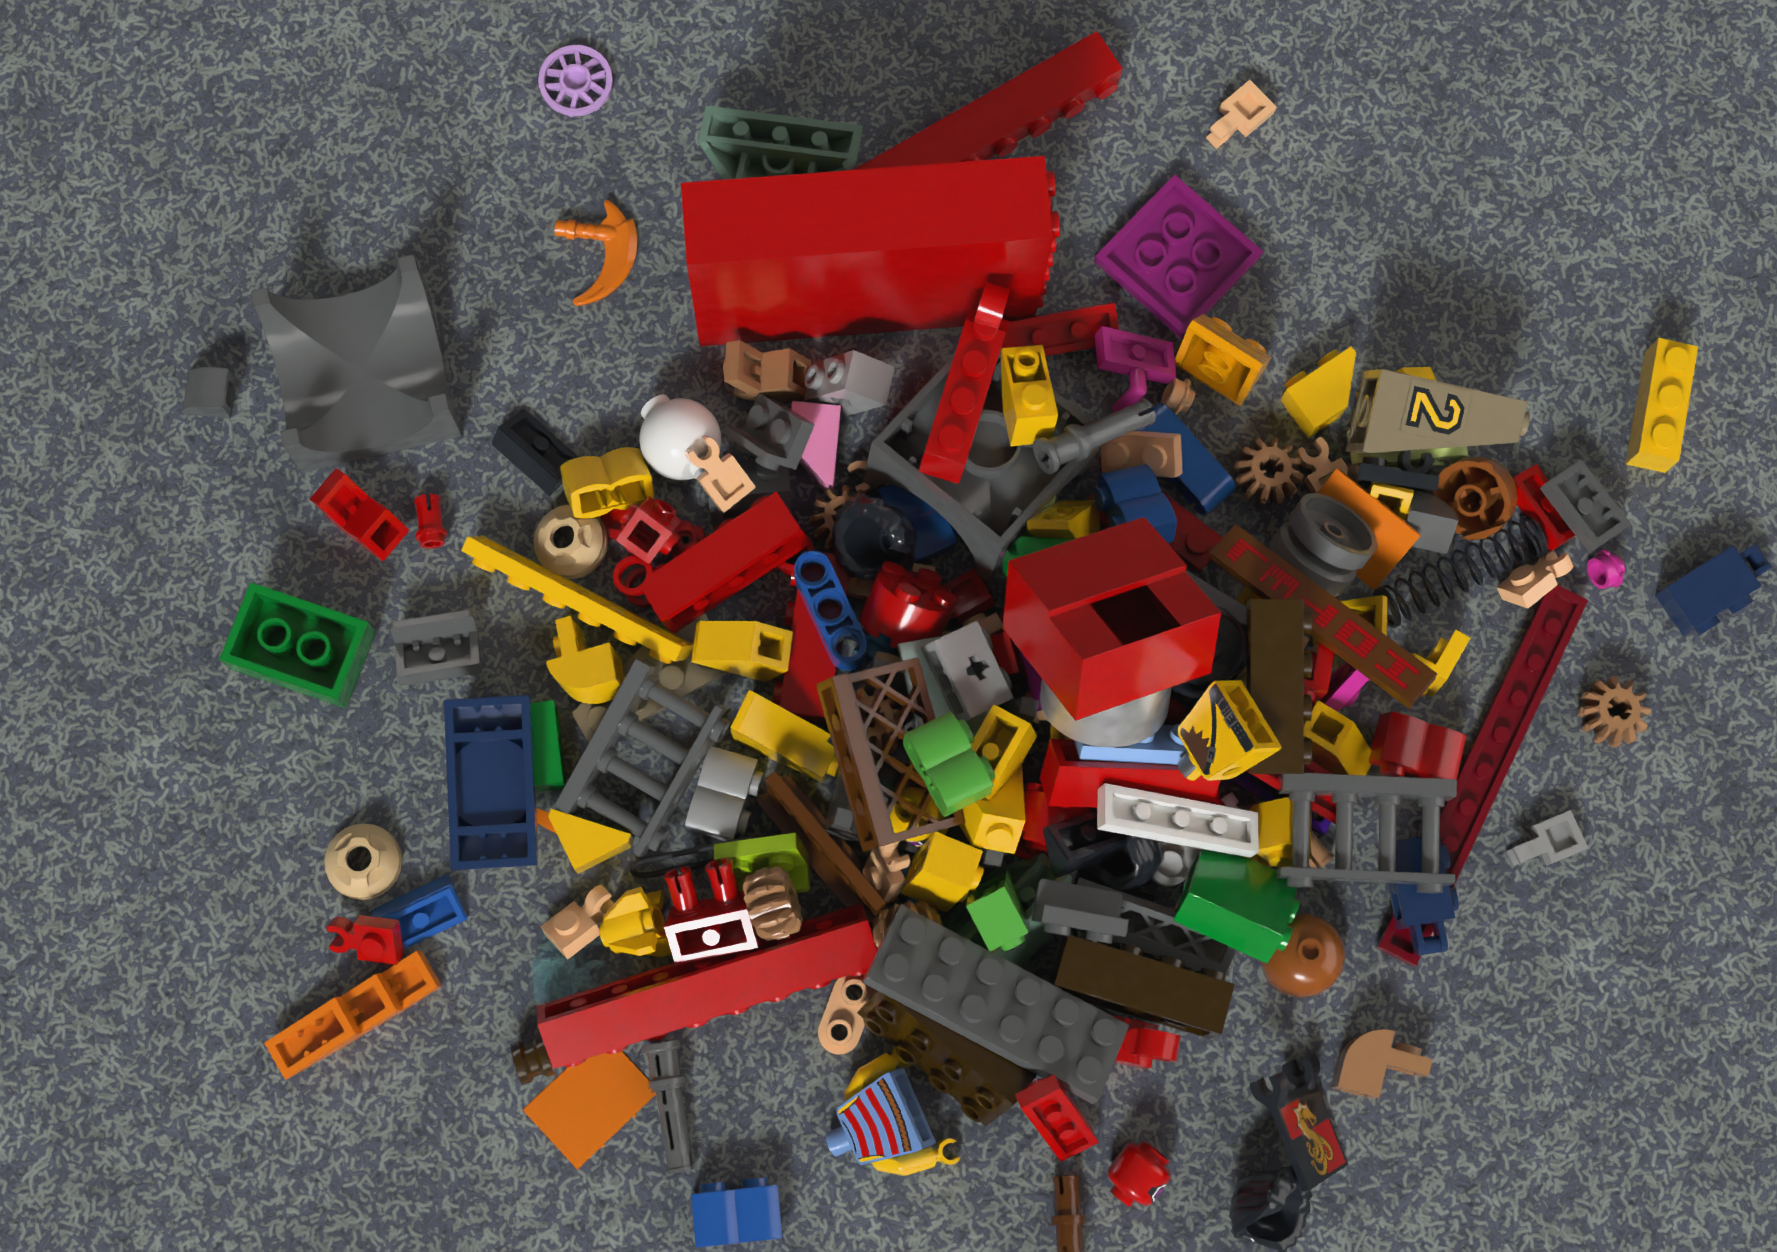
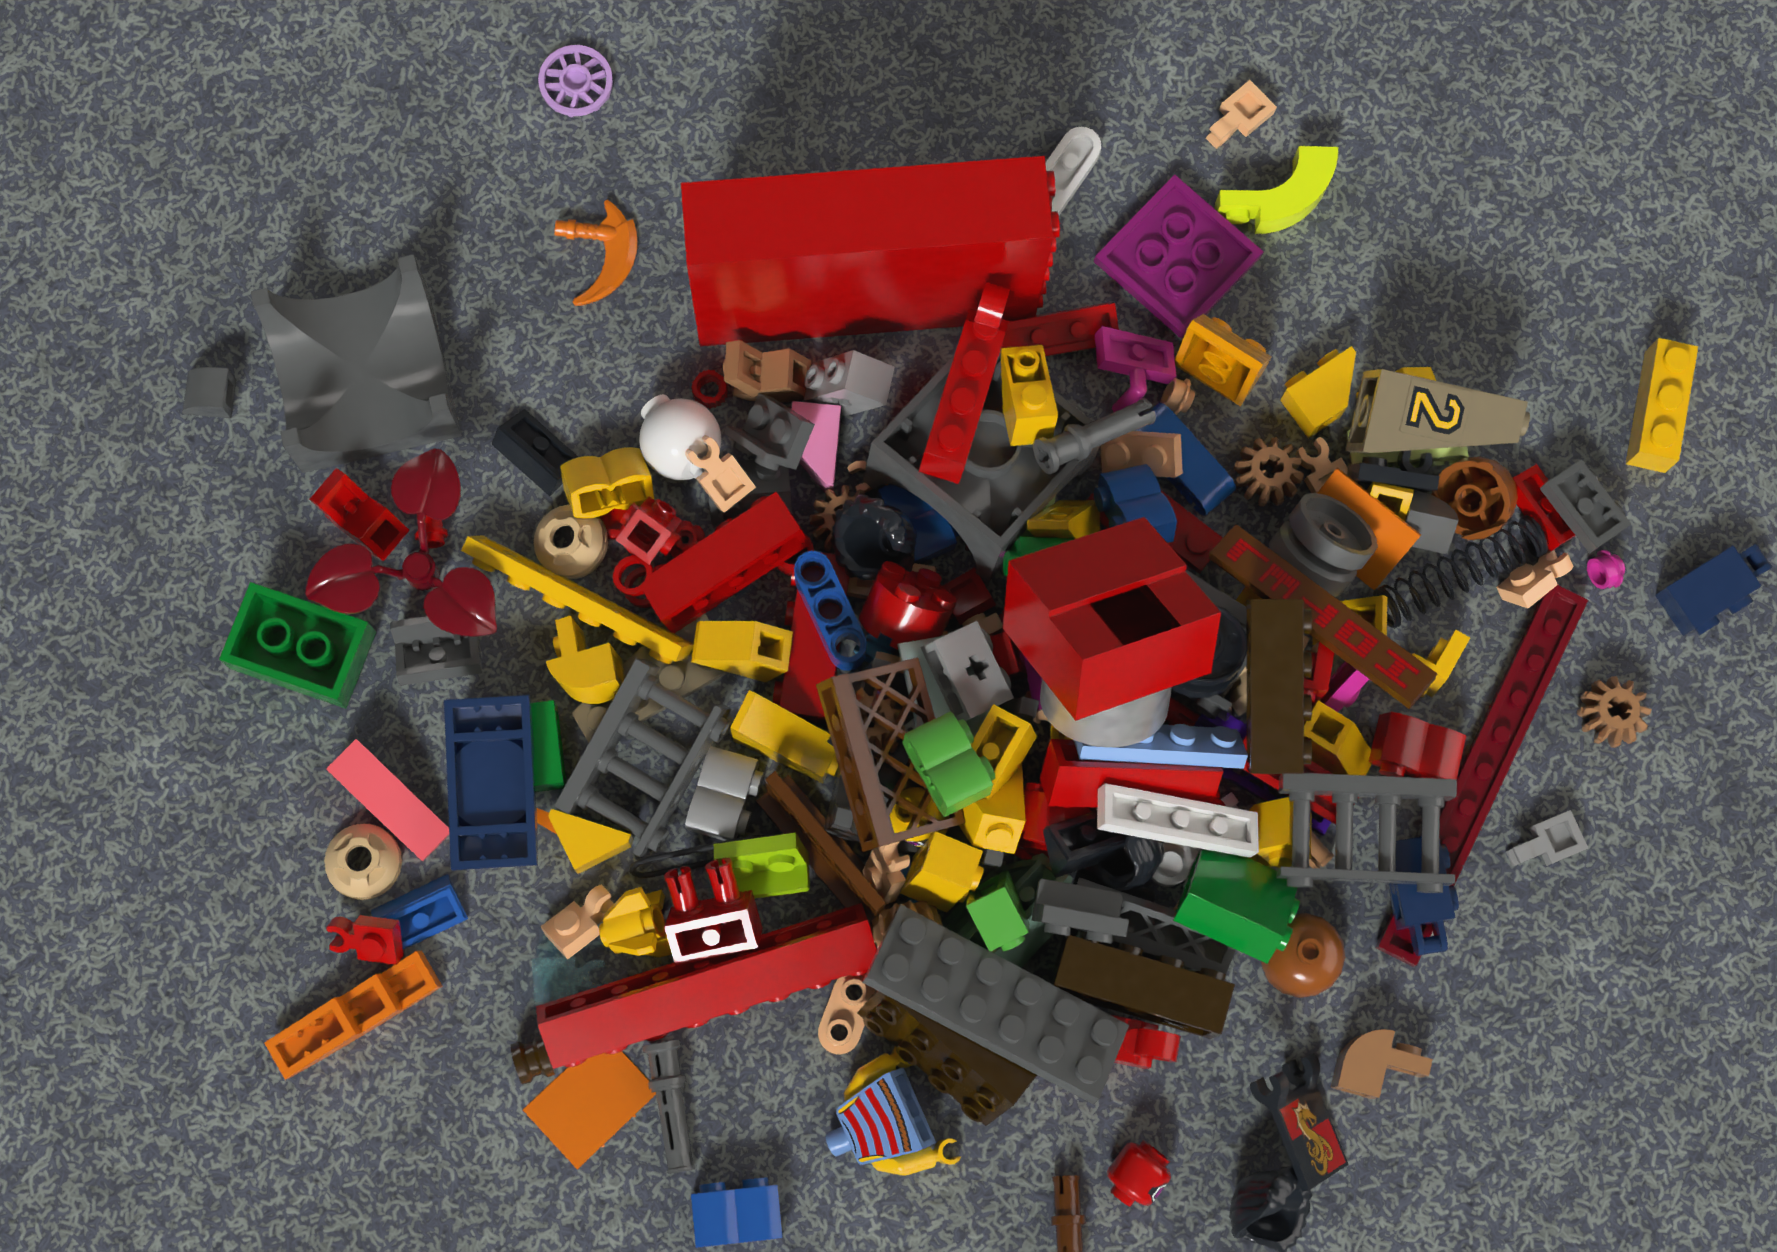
sand green wedge [698,105,863,180] -> none
medium nougat gear [743,866,803,941] -> none
red brick [853,31,1123,170] -> none
red plate [1015,1074,1099,1162] -> none
yellow torso [1177,680,1282,781] -> none
none -> dark red plant [305,448,497,637]
none -> coral slope [326,739,449,861]
none -> red axle [691,370,728,409]
none -> white plate [1046,127,1101,216]
none -> neon yellow arch [1215,146,1338,234]

